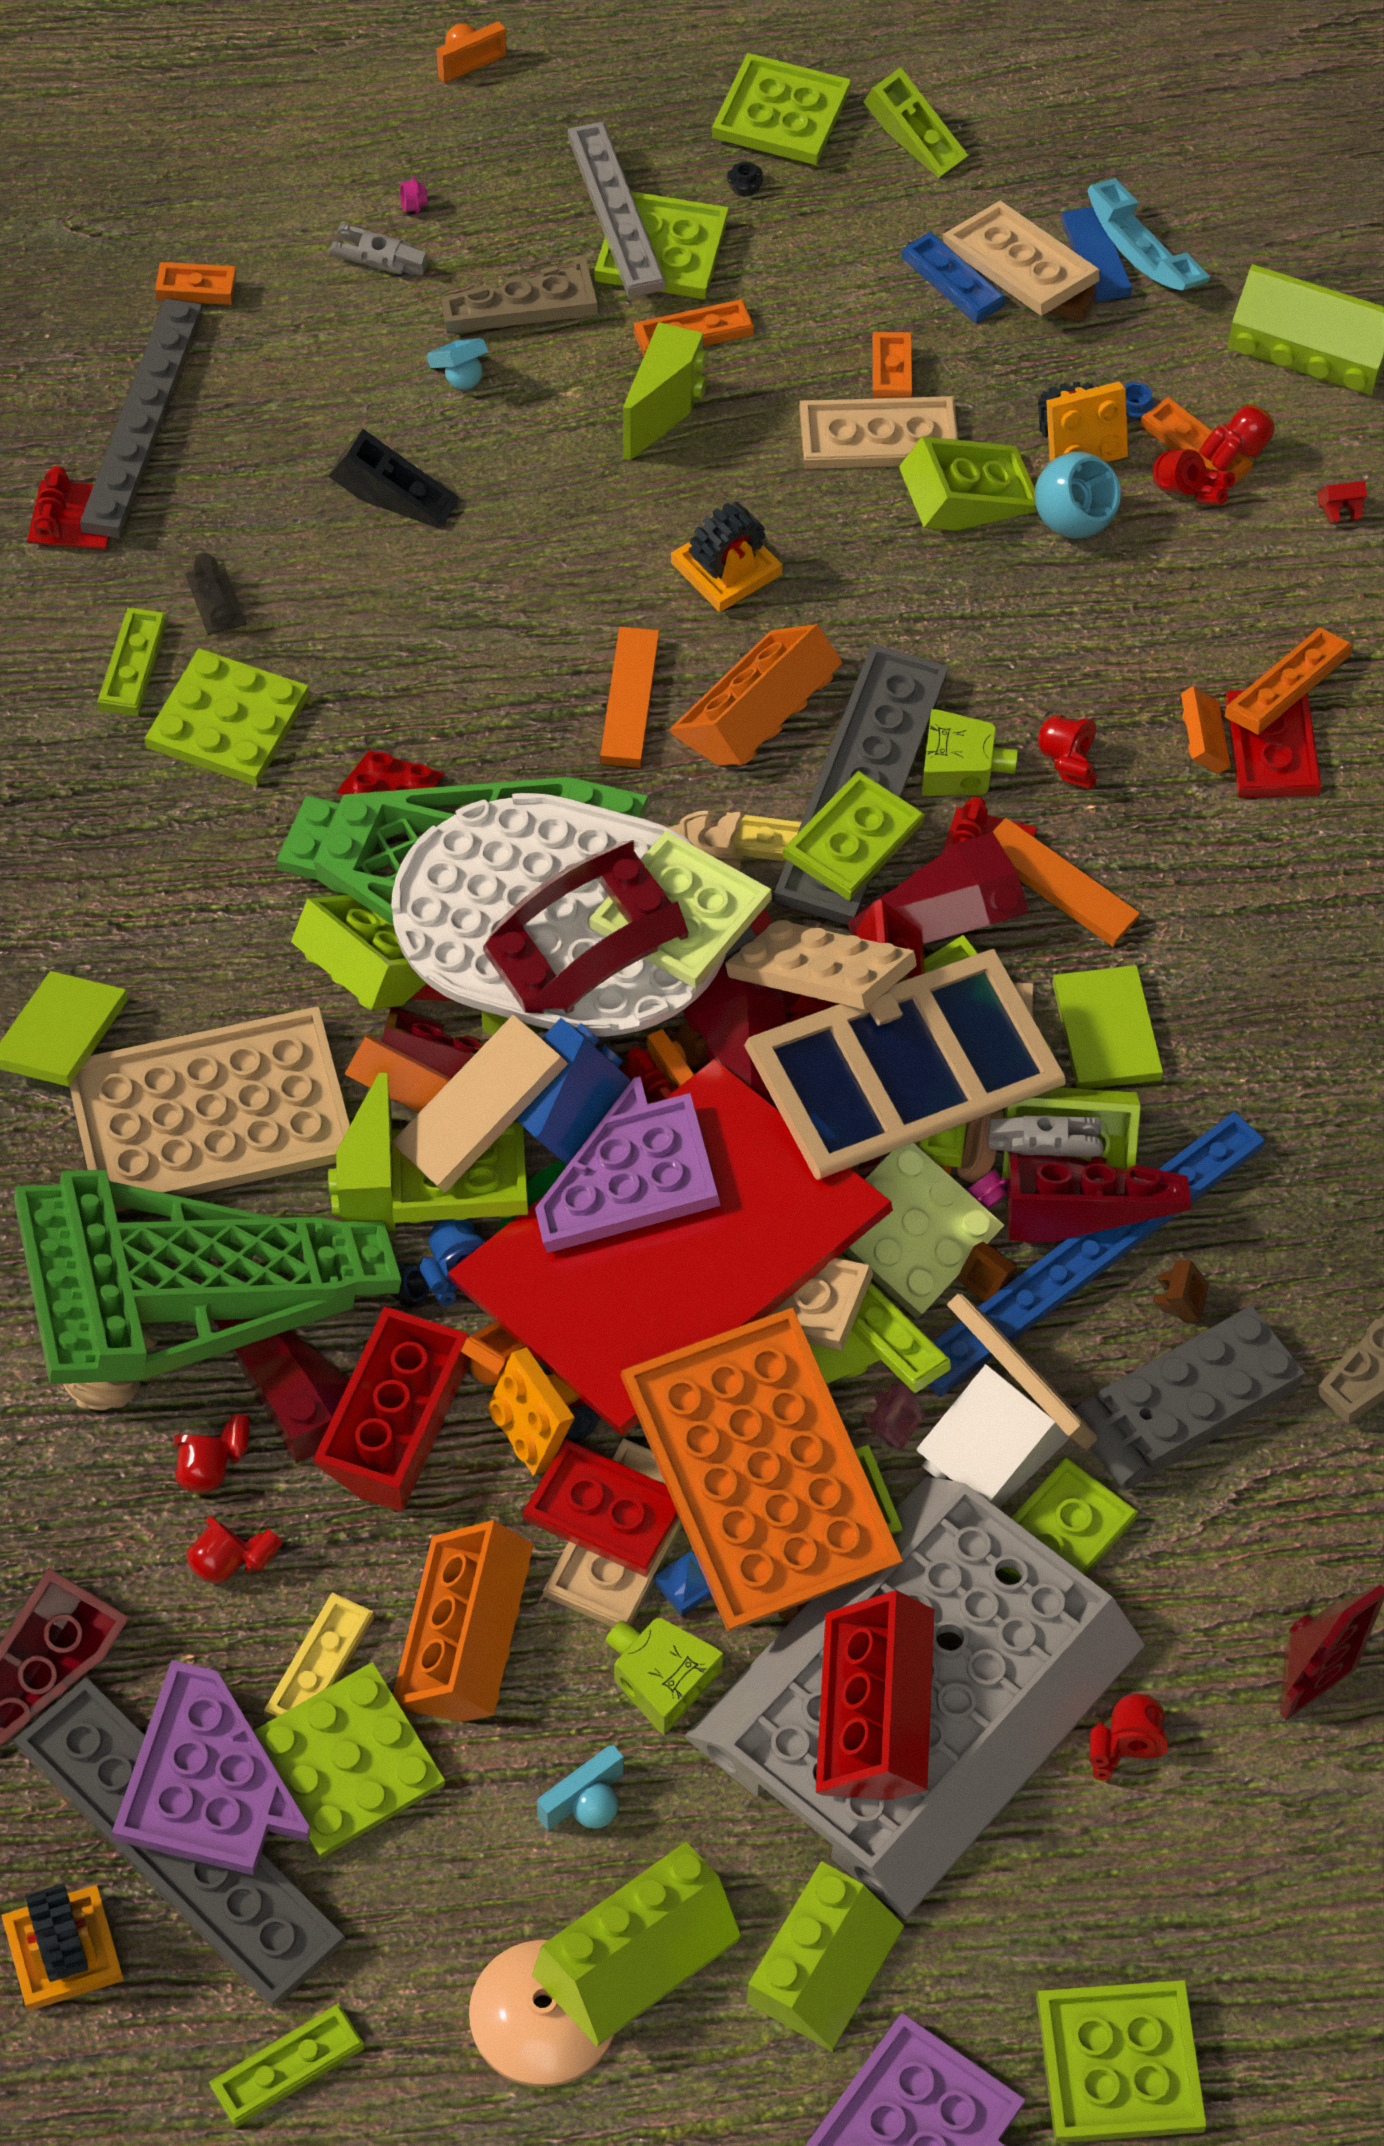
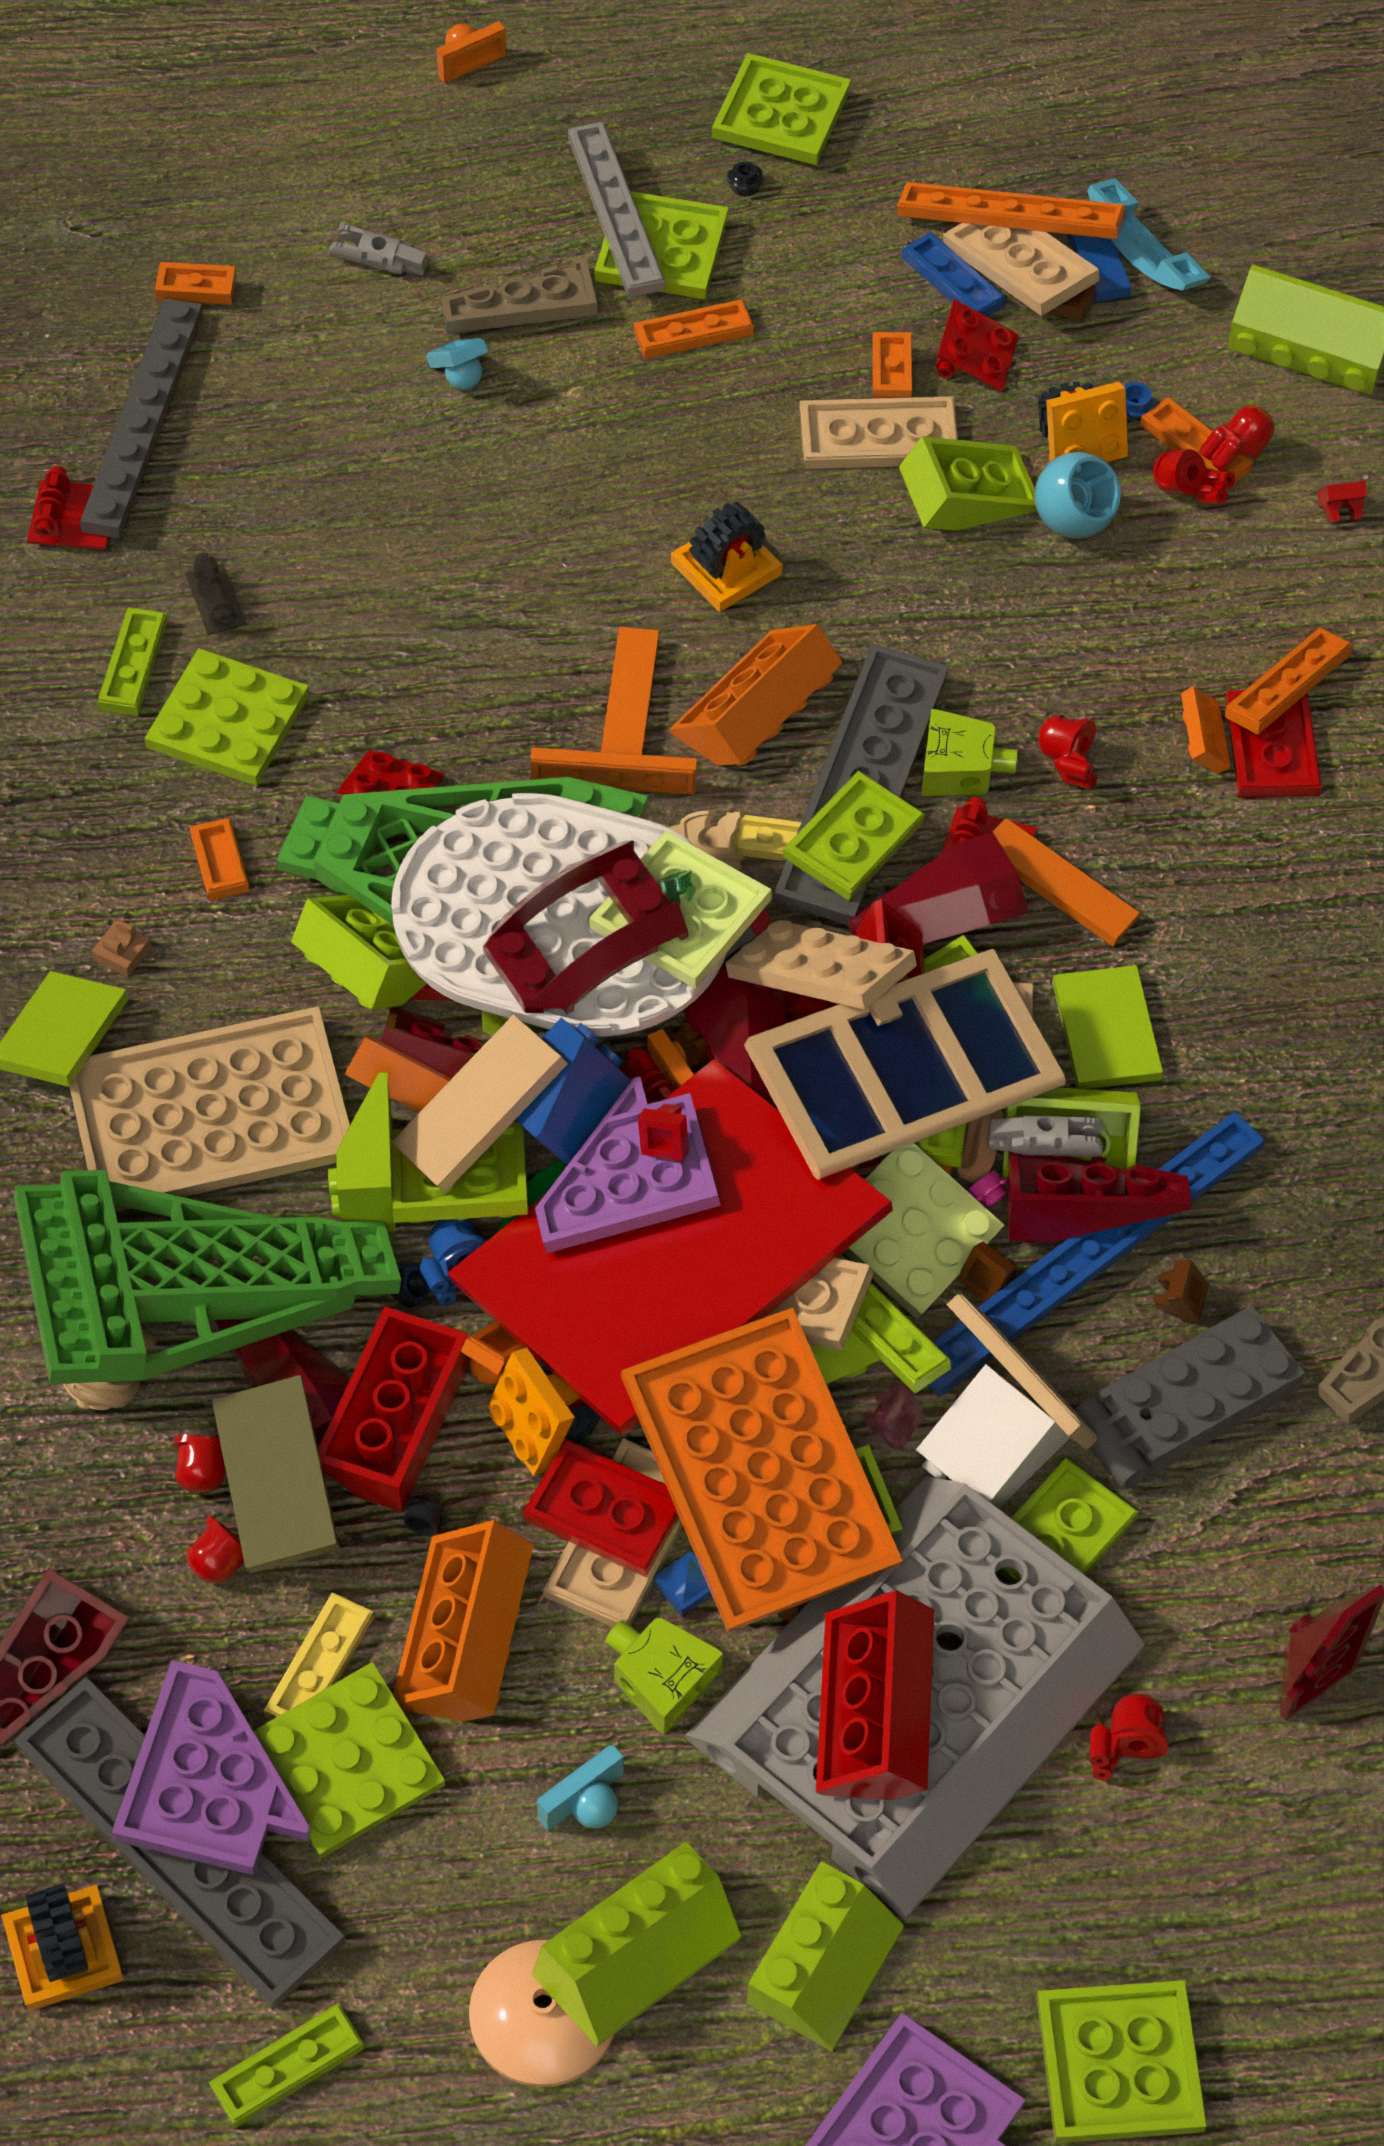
black slope [328,429,459,529] -> none
dark pink plate [400,177,427,215] -> none
lime slope [623,322,708,461] -> none
lime slope [864,67,969,178] -> none
none -> medium nougat tile [91,920,152,978]
none -> orange tile [189,818,250,901]
none -> olive tile [212,1375,340,1574]
none -> black plate [403,1495,448,1537]
none -> orange tile [530,747,697,795]
none -> red tile [638,1103,689,1162]
none -> clear green hinge [658,870,696,905]
none -> orange tile [897,182,1126,239]
none -> red hinge [935,298,1019,392]

